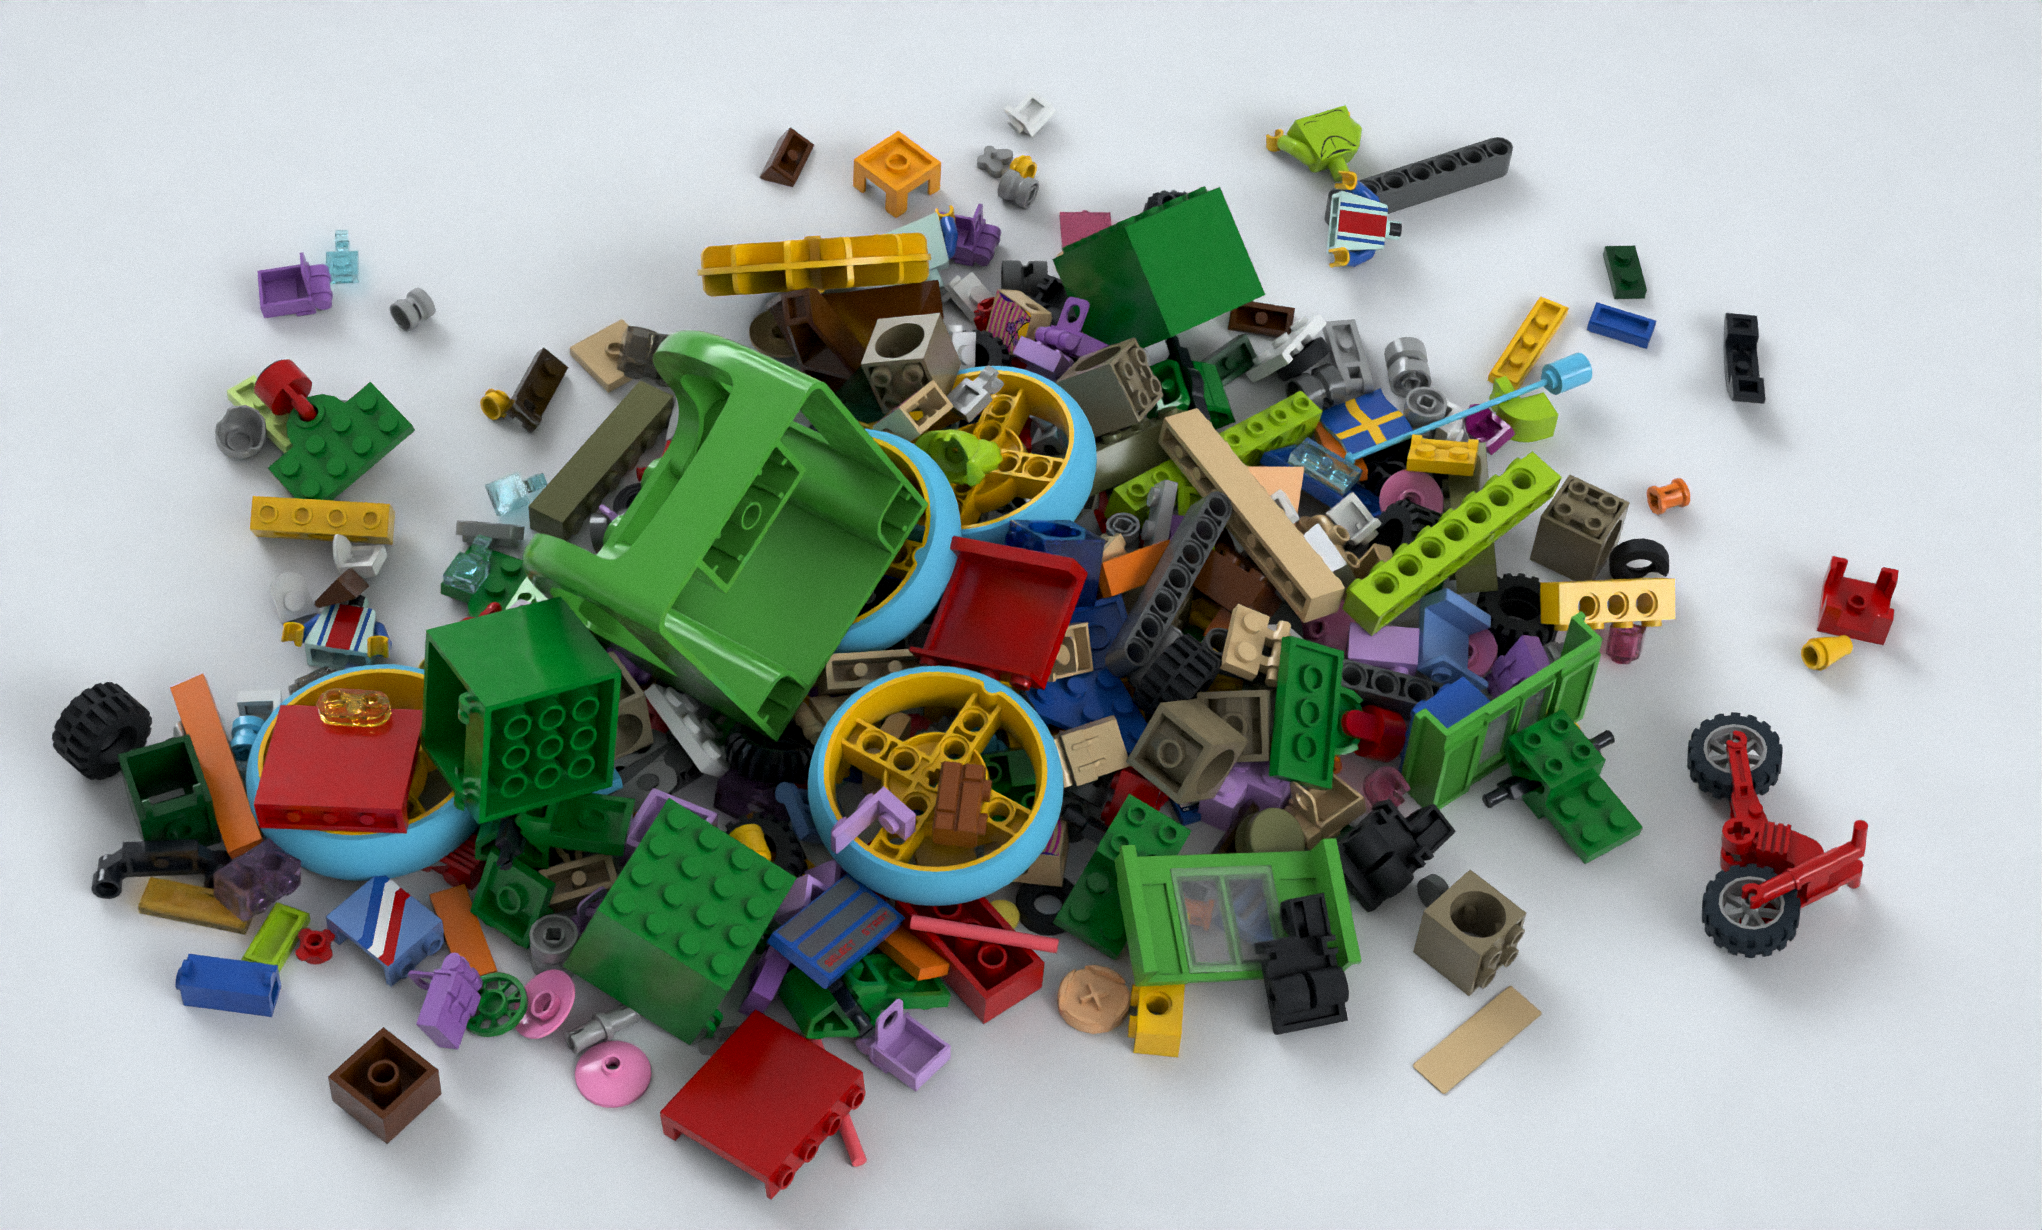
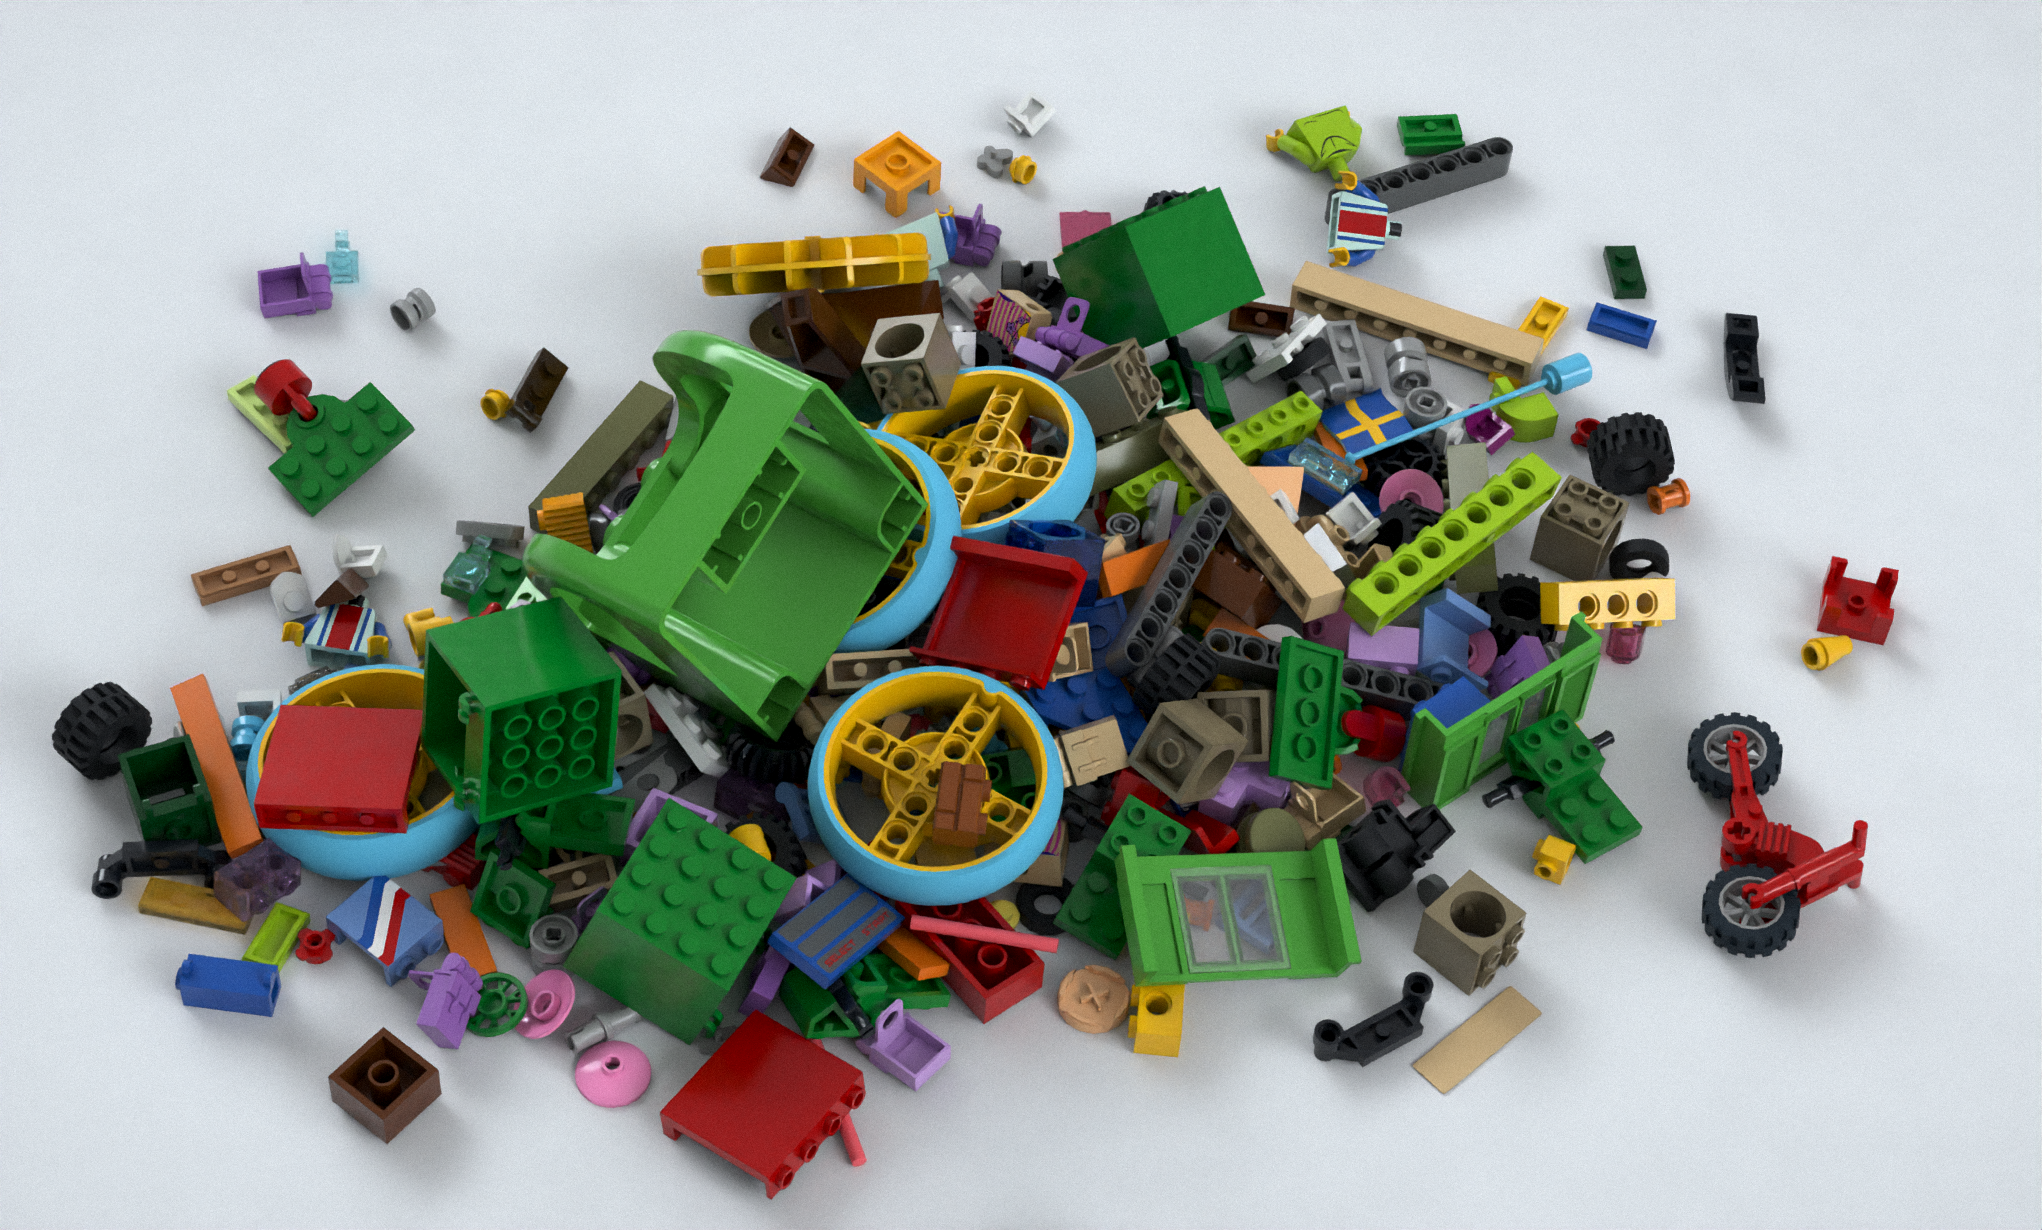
light grey hair [215,405,267,460] -> none
yellow brick [250,496,395,545] -> none
clear yellow plate [317,688,392,727] -> none
clear light blue plate [485,472,548,516] -> none
tan plate [570,319,656,393] -> none
clear smoke brick [616,326,669,387] -> none
lavender bracket [831,786,916,854] -> none
tan torso [873,380,954,442] -> none
lime piece [915,429,1003,487] -> none
light grey plate [946,365,1004,423] -> none
light grey wheel [997,169,1039,209] -> none
tan plate [1220,604,1291,687] -> none
black plate [1254,893,1349,1035] -> none
yellow plate [1406,434,1479,476] -> none
none -> medium nougat tile [191,545,302,606]
none -> yellow piece [403,607,453,657]
none -> light orange brick [537,492,594,554]
none -> red panel [1159,808,1240,855]
none -> tan brick [1290,261,1544,386]
none -> black plate [1313,972,1434,1067]
none -> green plate [1397,114,1465,155]
none -> yellow plate [1532,834,1576,885]
none -> red plate [1570,418,1600,448]
none -> black tyre [1587,412,1675,496]

